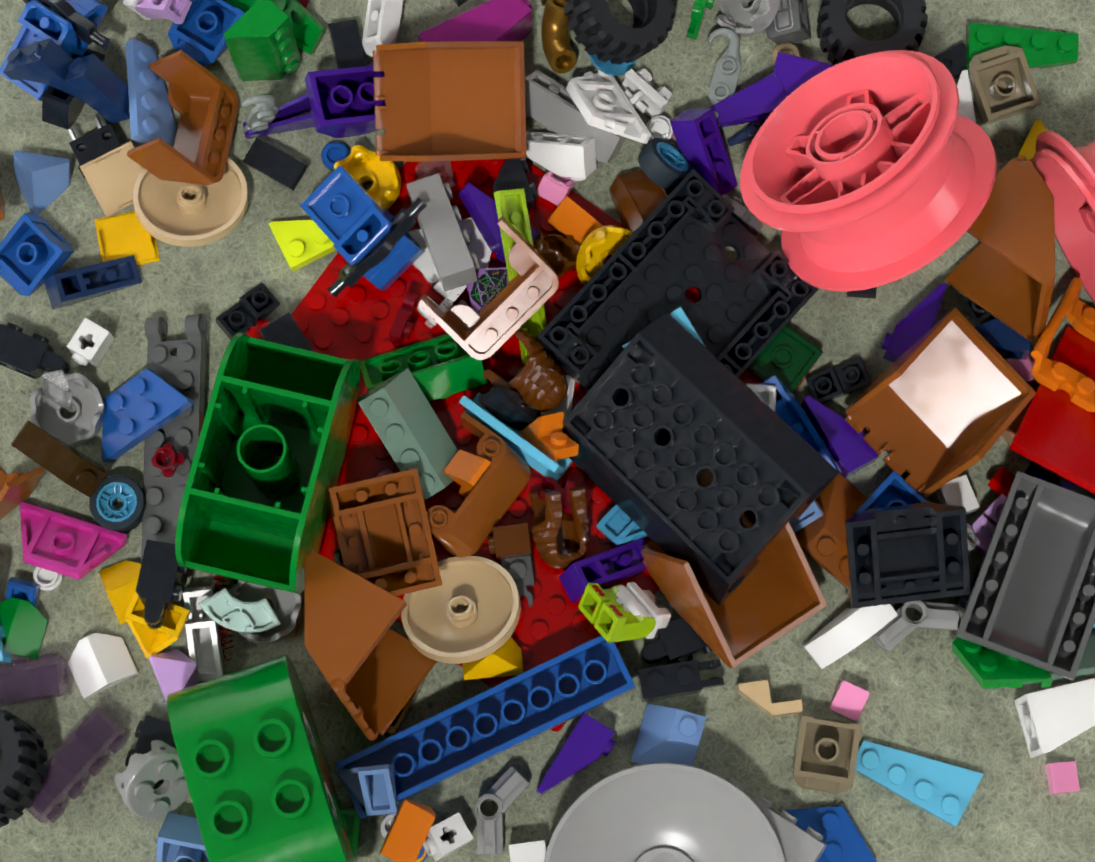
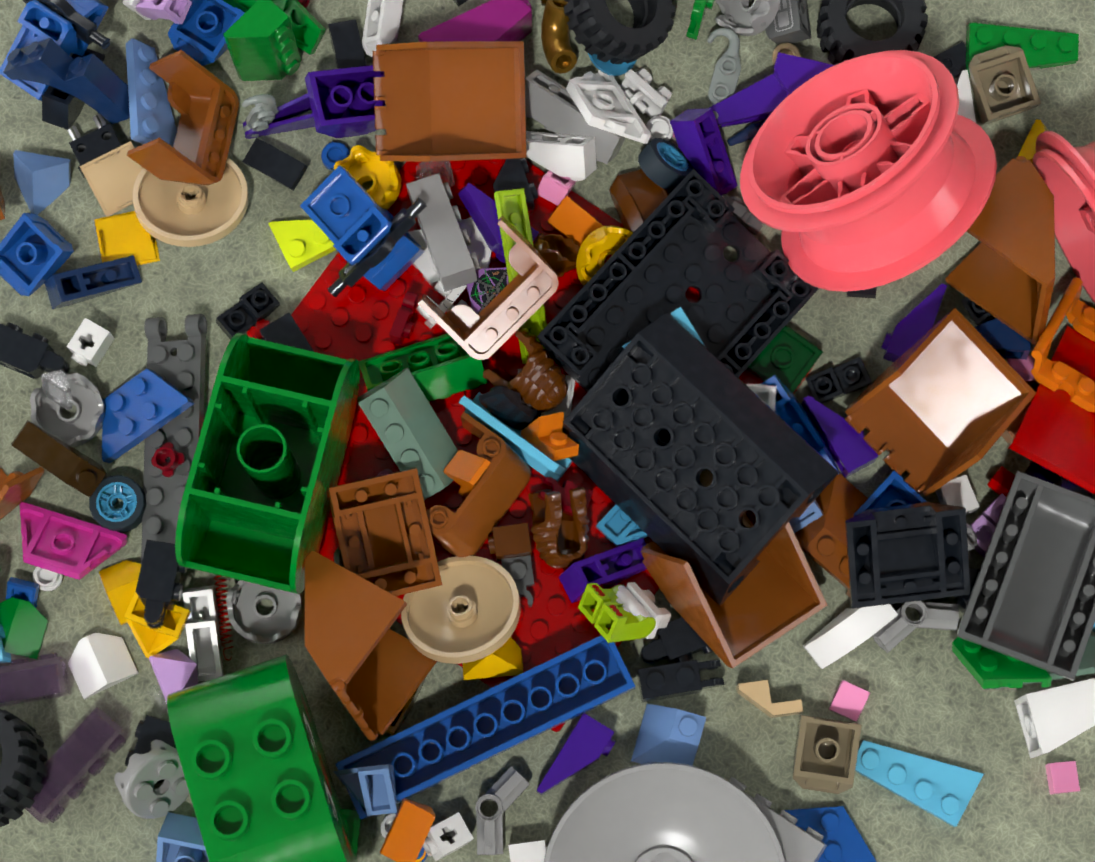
light aqua tile [198,588,281,633] -> none

